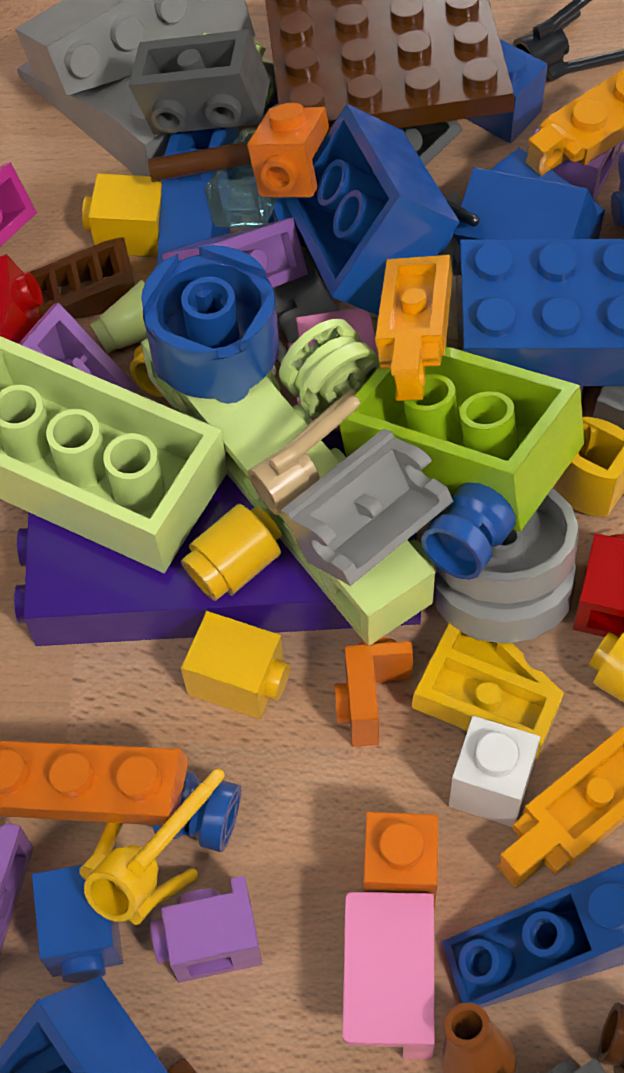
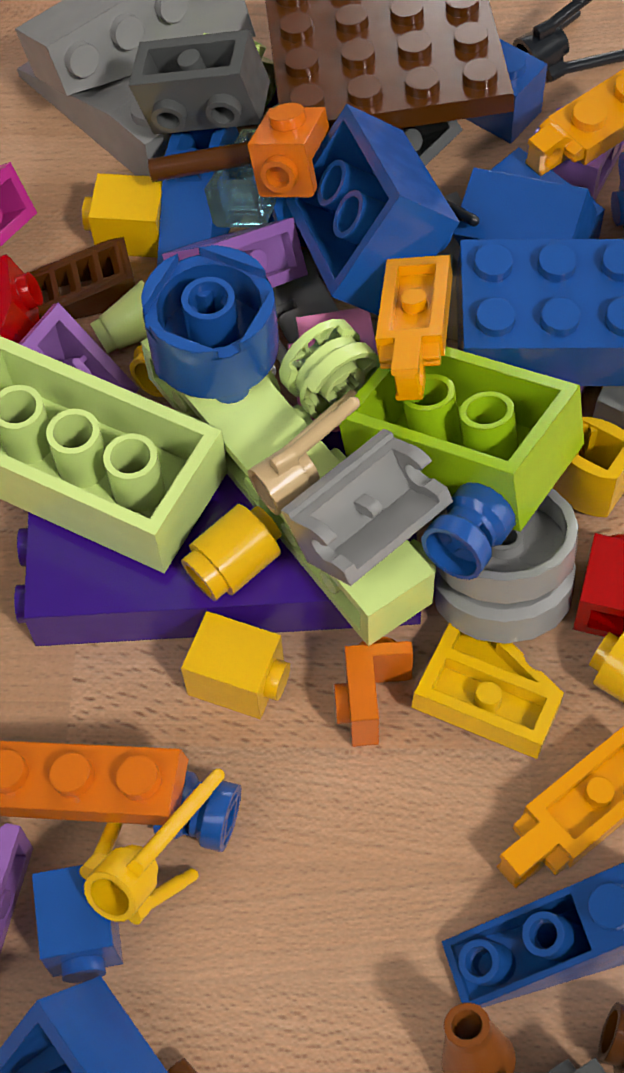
medium lavender brick [150,875,263,983] -> none
bright pink panel [343,892,435,1060] -> none
orange brick [364,812,439,910] -> none
white brick [449,716,541,827] -> none

